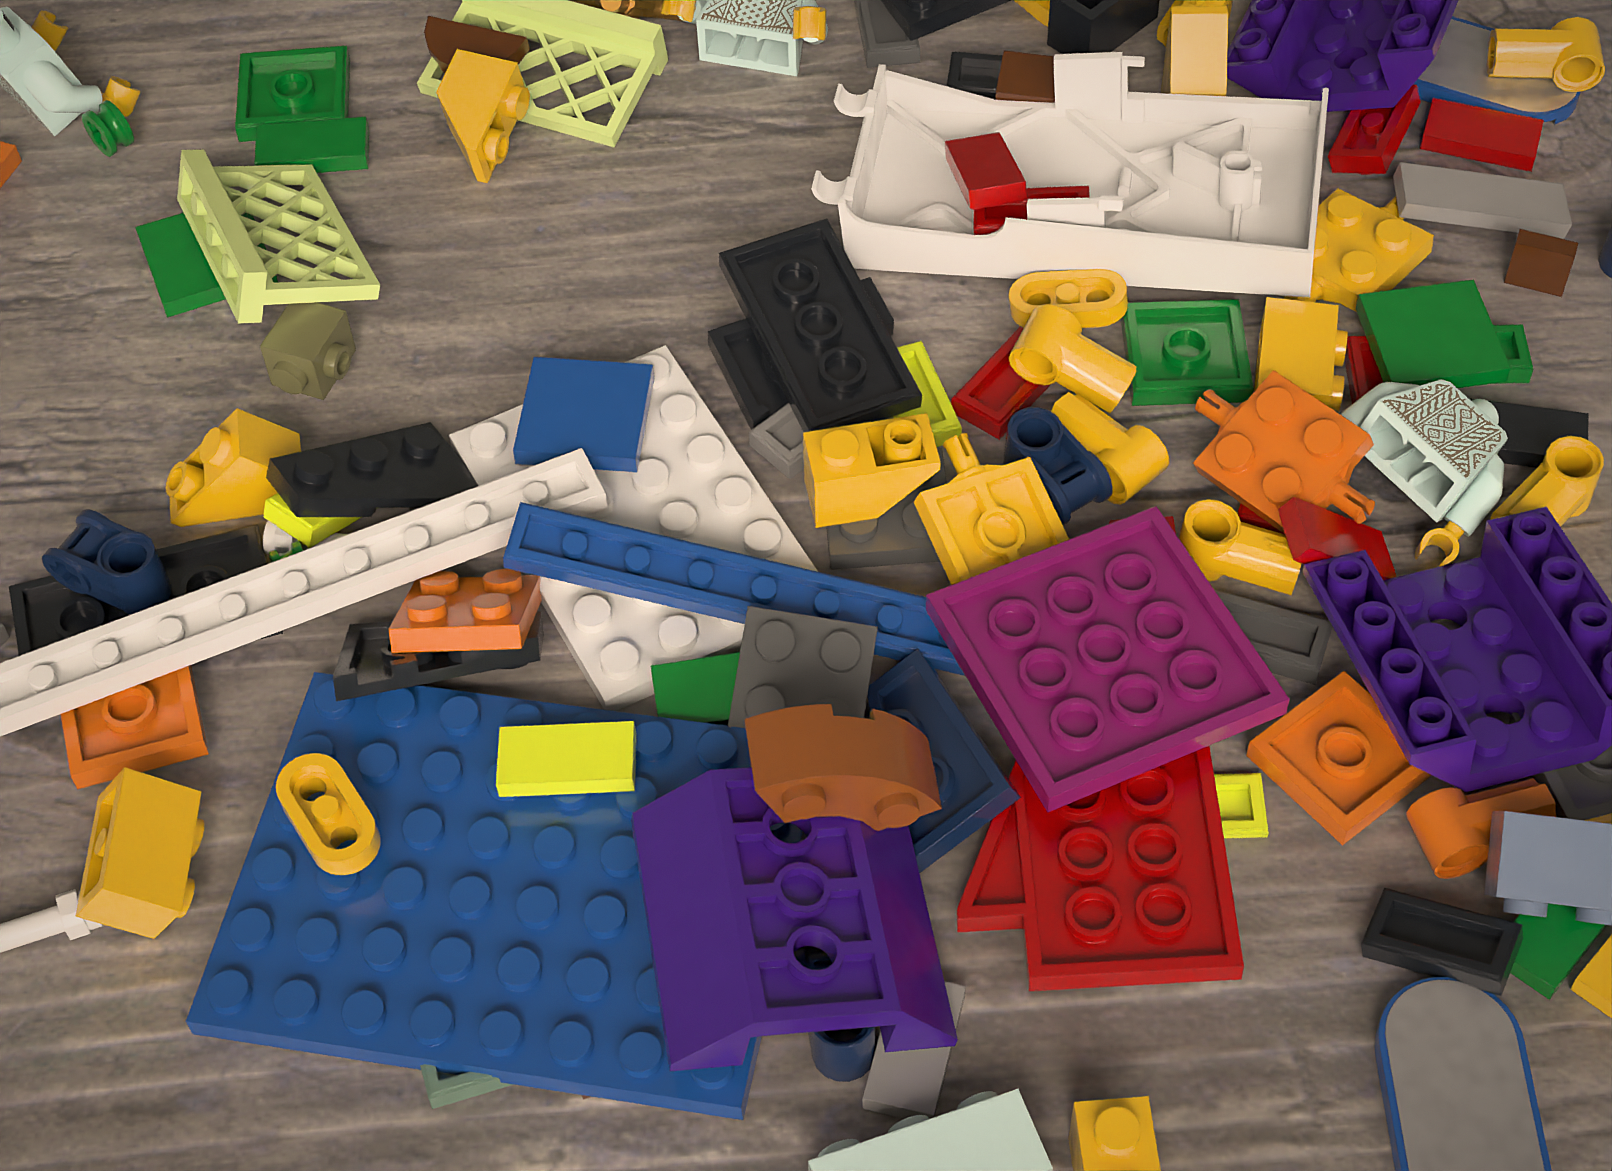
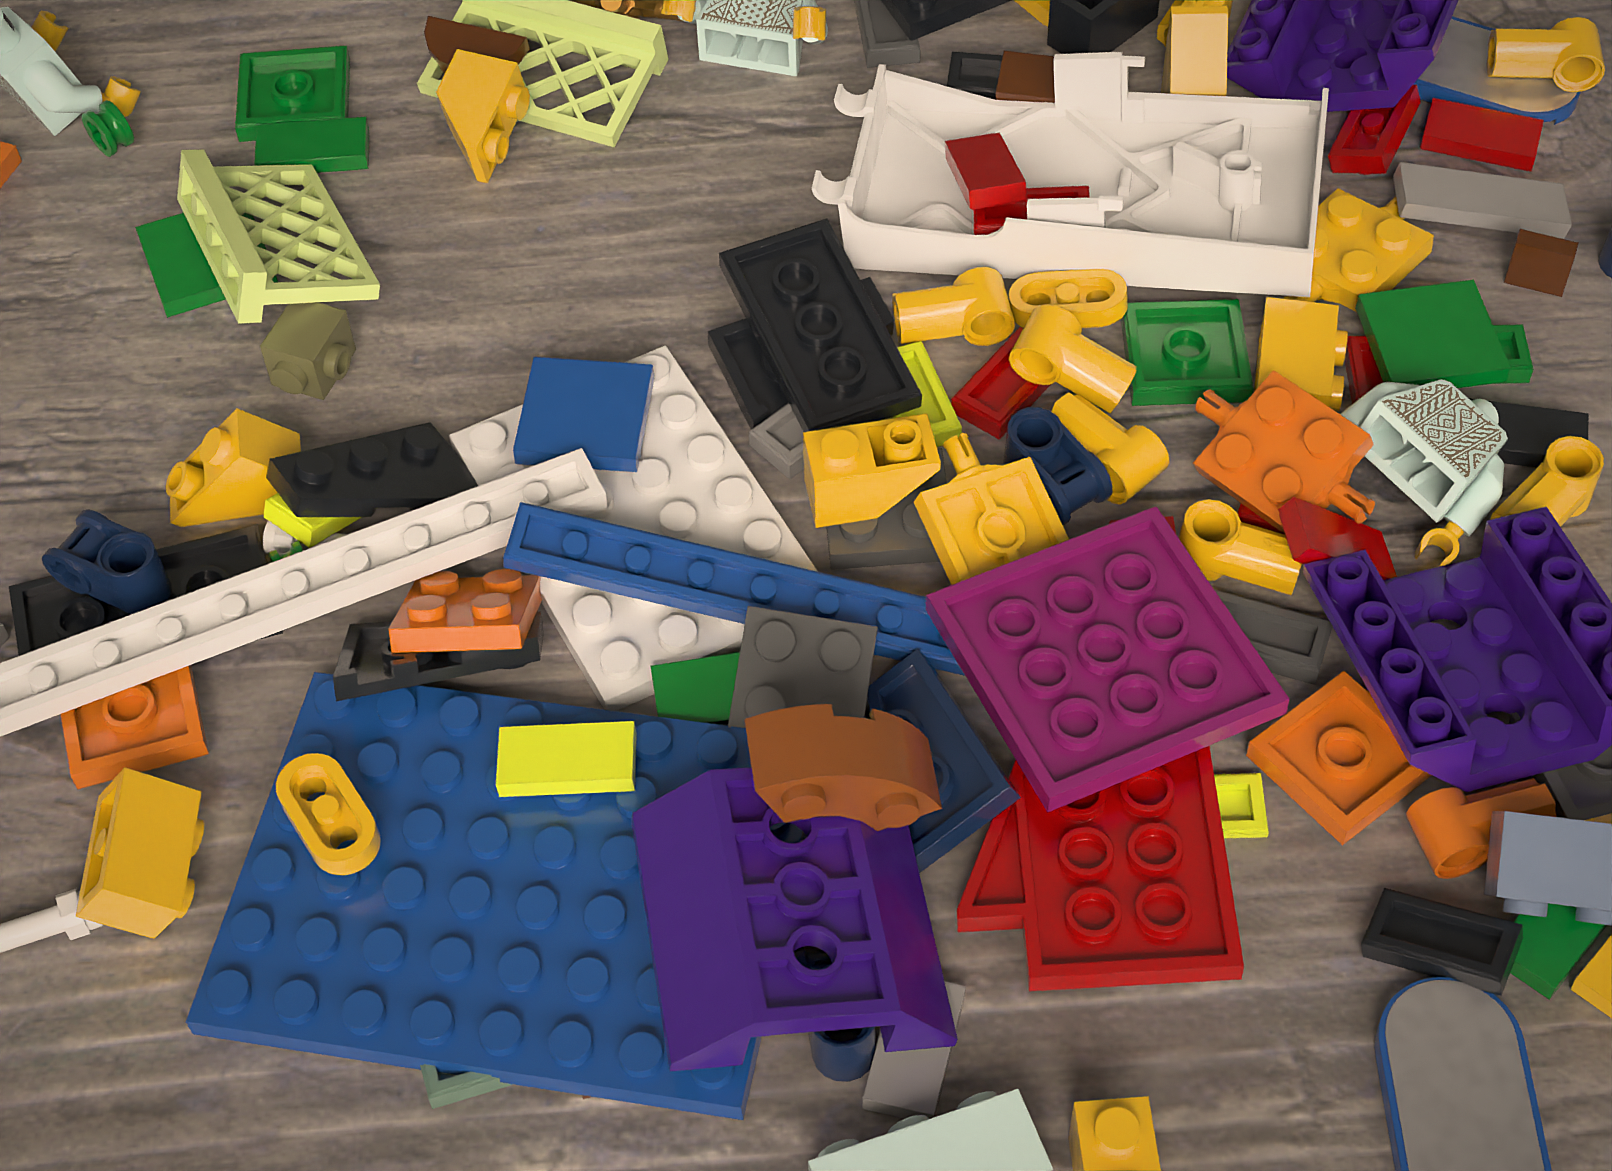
none -> yellow piece [892,267,1015,346]

